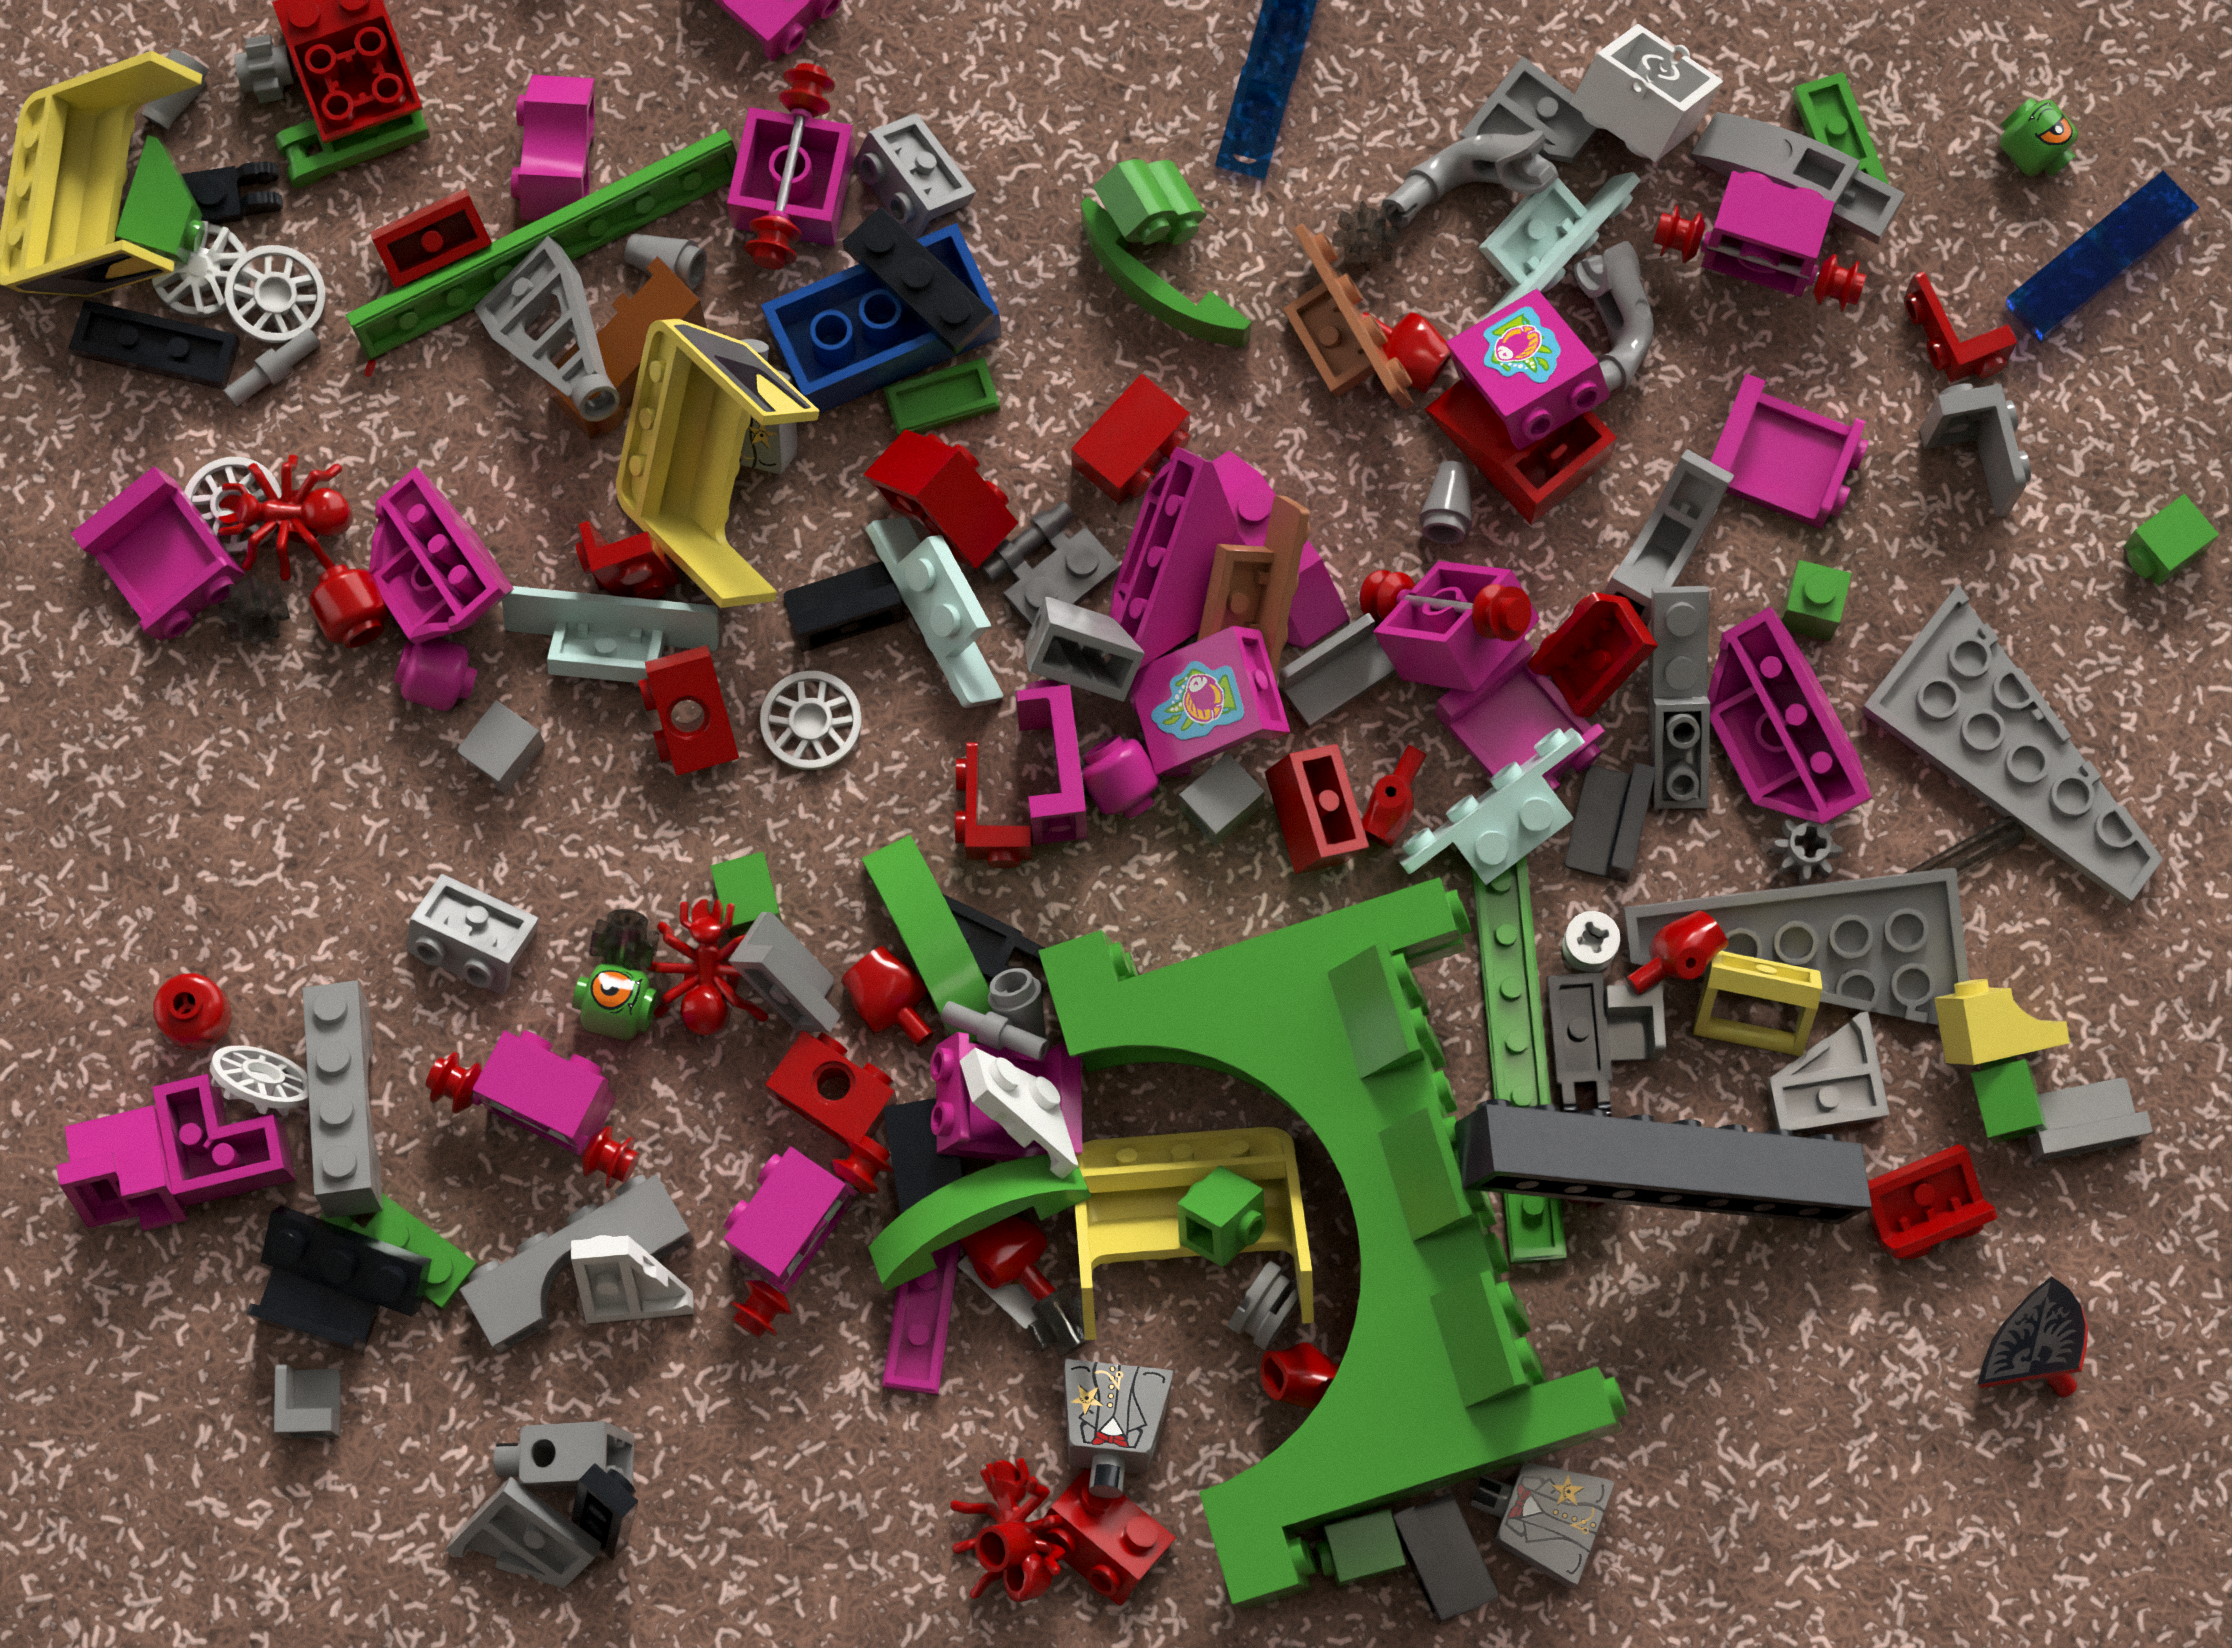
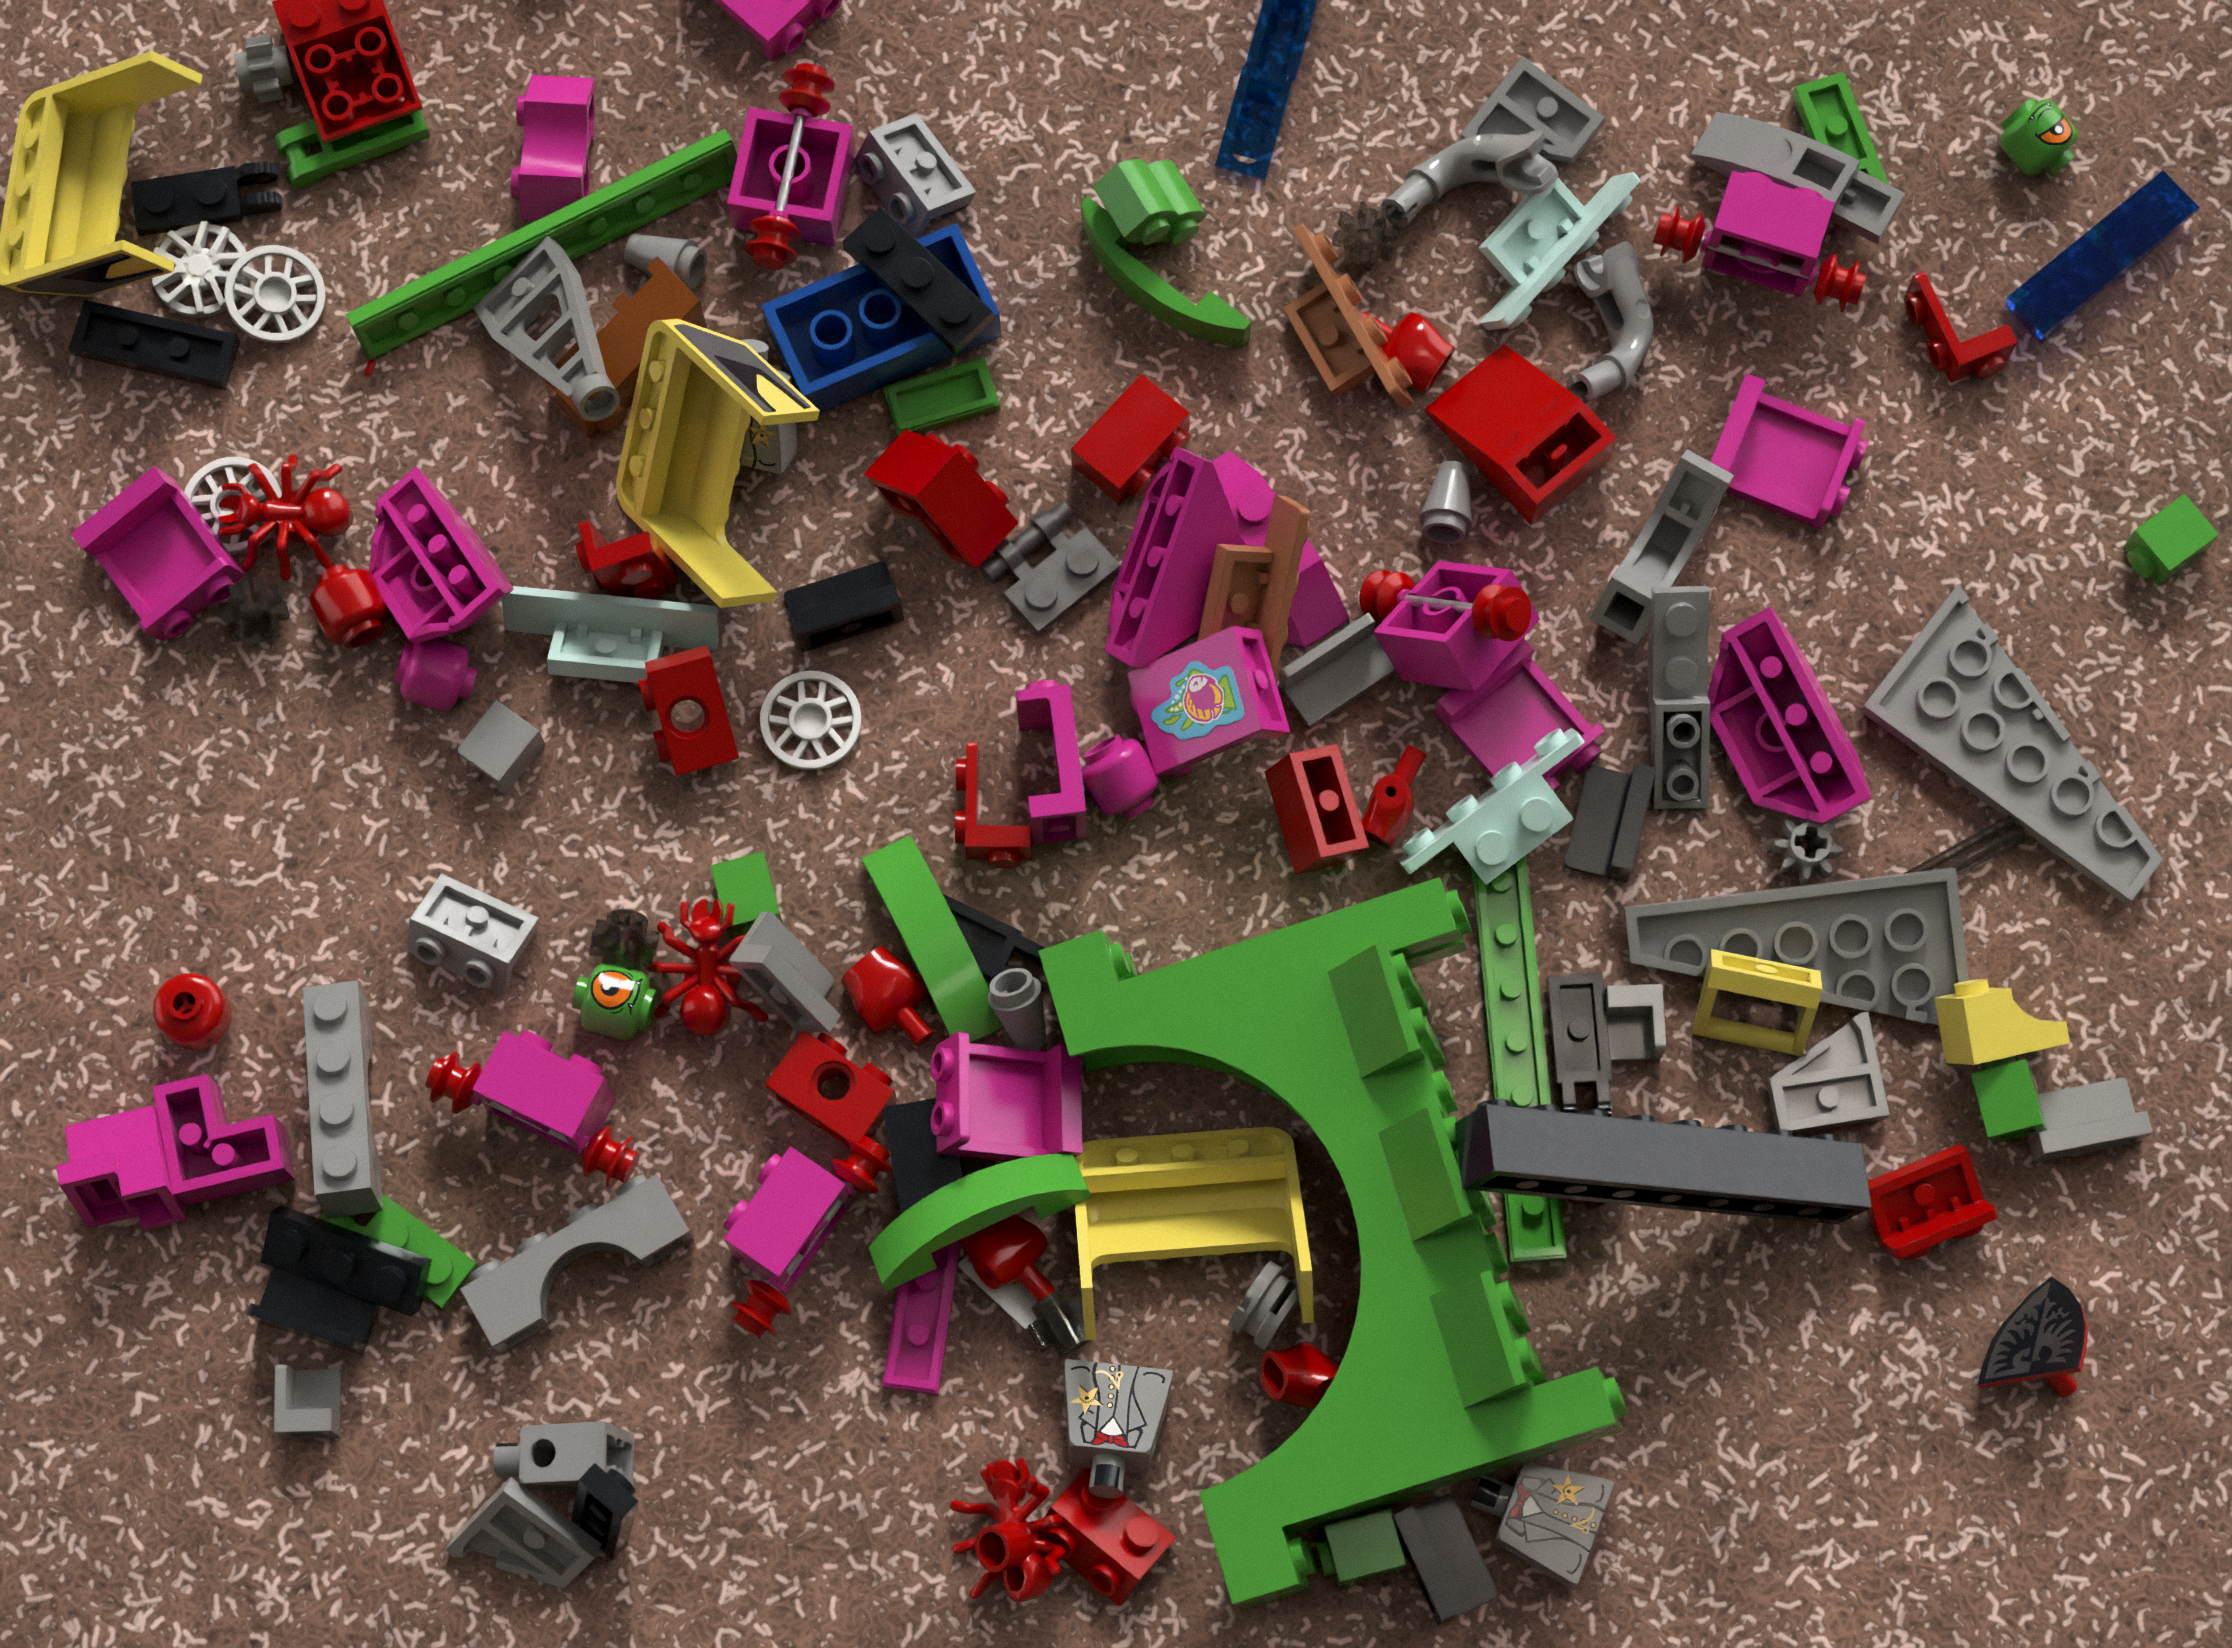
bright green slope [115,135,205,264] -> none
light grey cone [141,48,209,131] -> none
white wheel [210,1046,309,1116] -> none
light grey bar [223,327,321,407] -> none
red brick [370,188,492,288] -> none
white wing [571,1235,694,1324] -> none
light aqua bracket [866,517,1003,708] -> none
light grey bar [941,1001,1049,1061] -> none
white wing [960,1048,1079,1179] -> none
light grey torso [1024,597,1145,702] -> none
bright green brick [1177,1165,1266,1267] -> none
light grey panel [1179,754,1265,846] -> none
dark pink panel [1446,288,1610,450] -> none
red bracket [1527,592,1658,718] -> none
white wheel [1562,911,1620,973] -> none
white brick [1570,24,1723,162] -> none
red piece [1626,910,1729,996] -> none
bright green brick [1780,560,1852,641] -> none
light grey bracket [1919,383,2031,518] -> none

